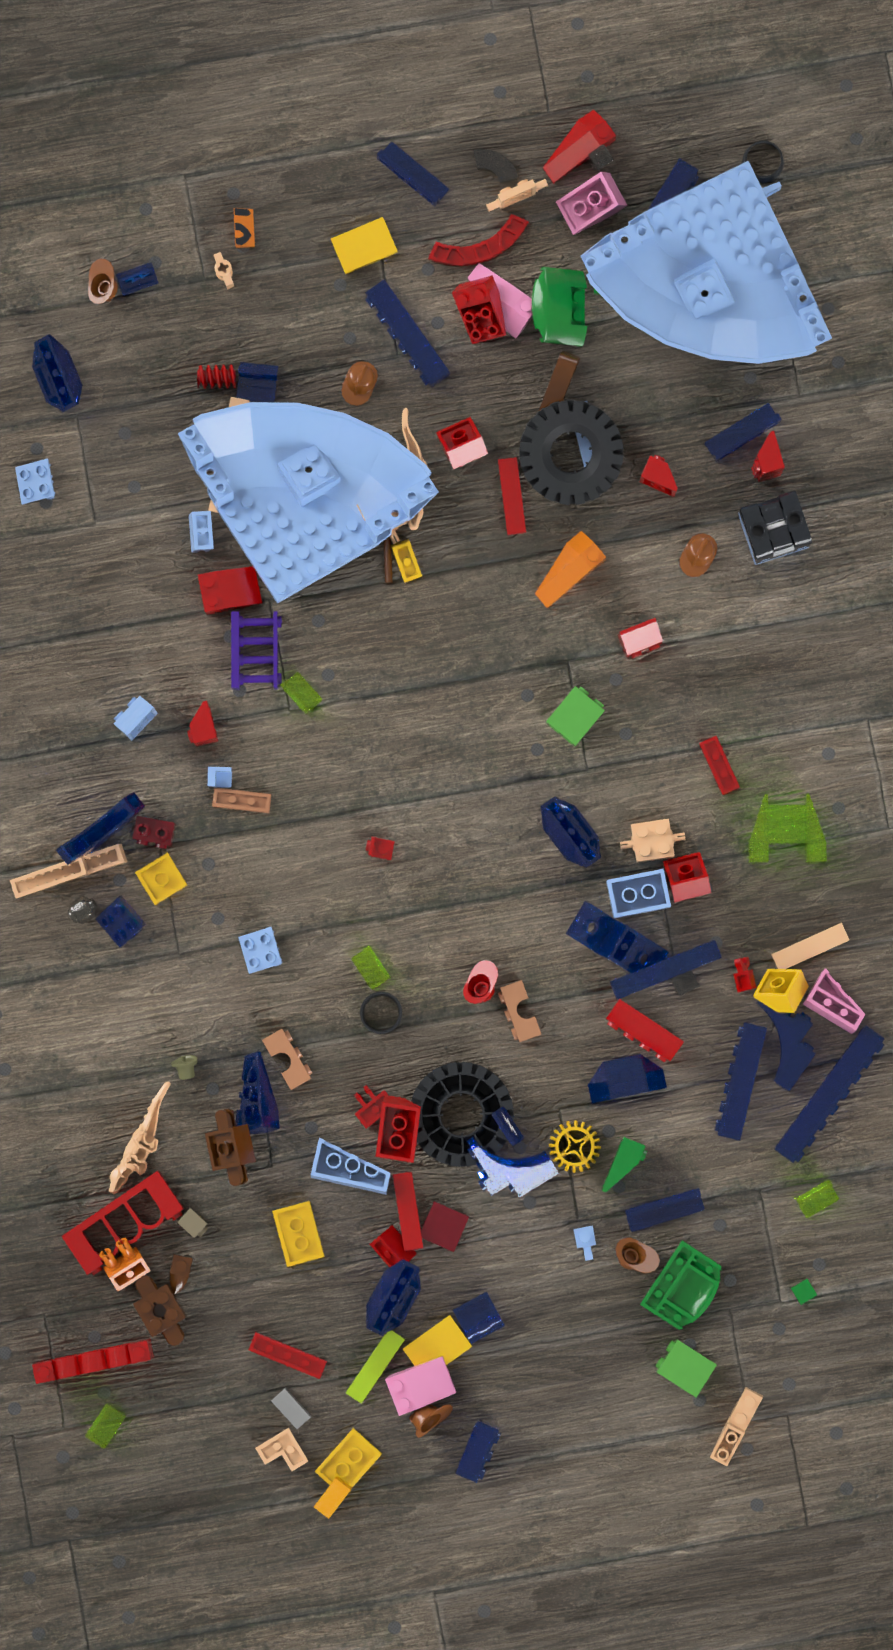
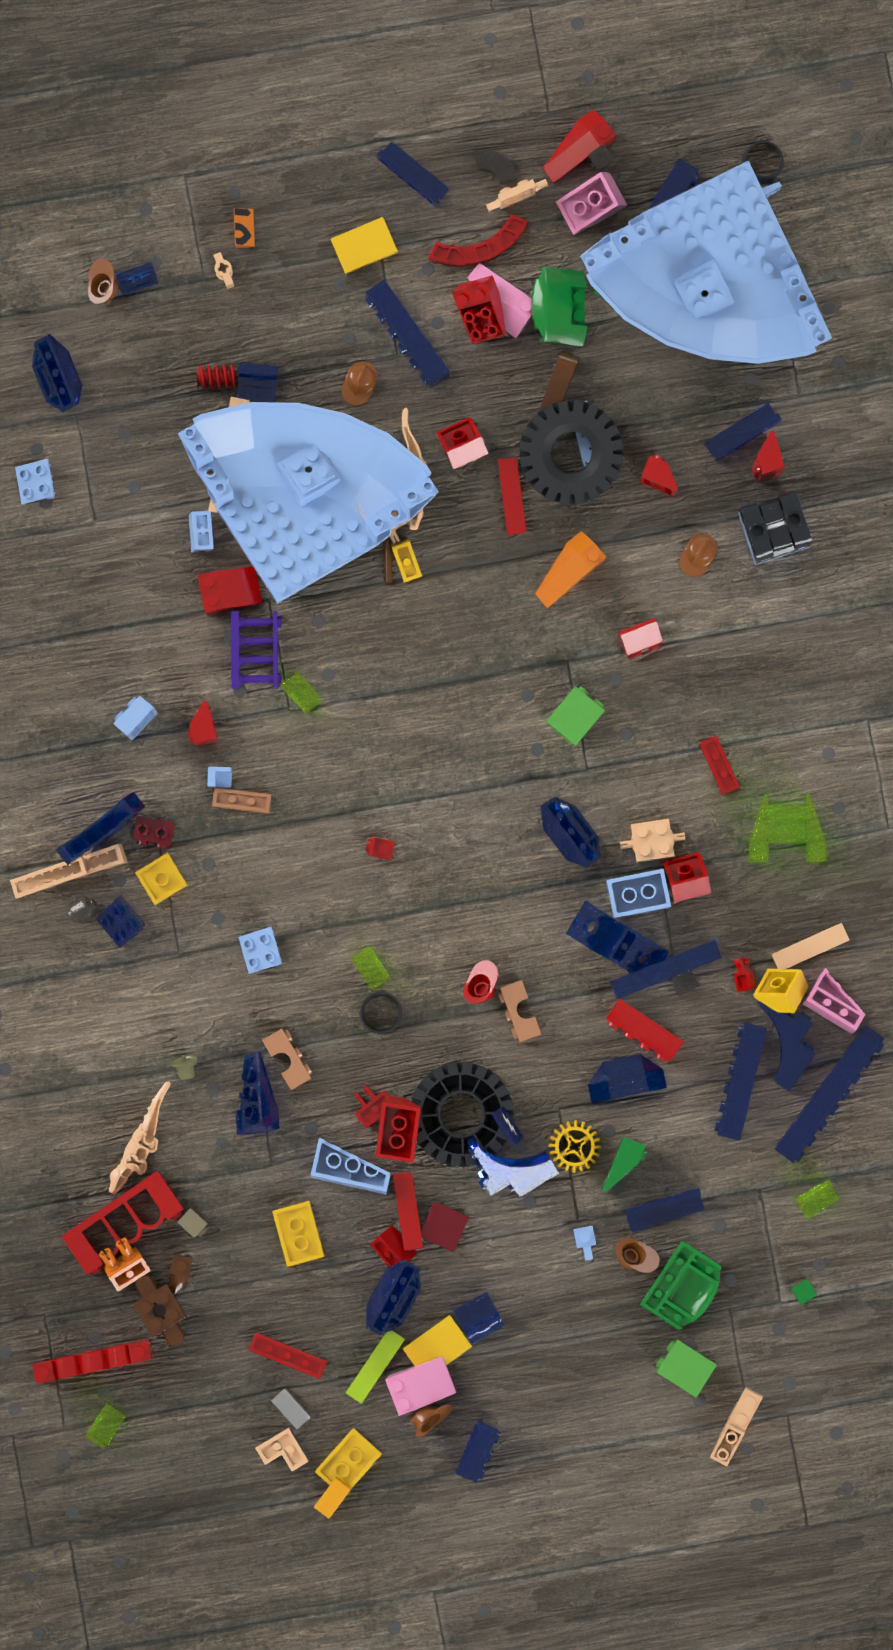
reddish brown brick [205,1109,256,1186] -> none

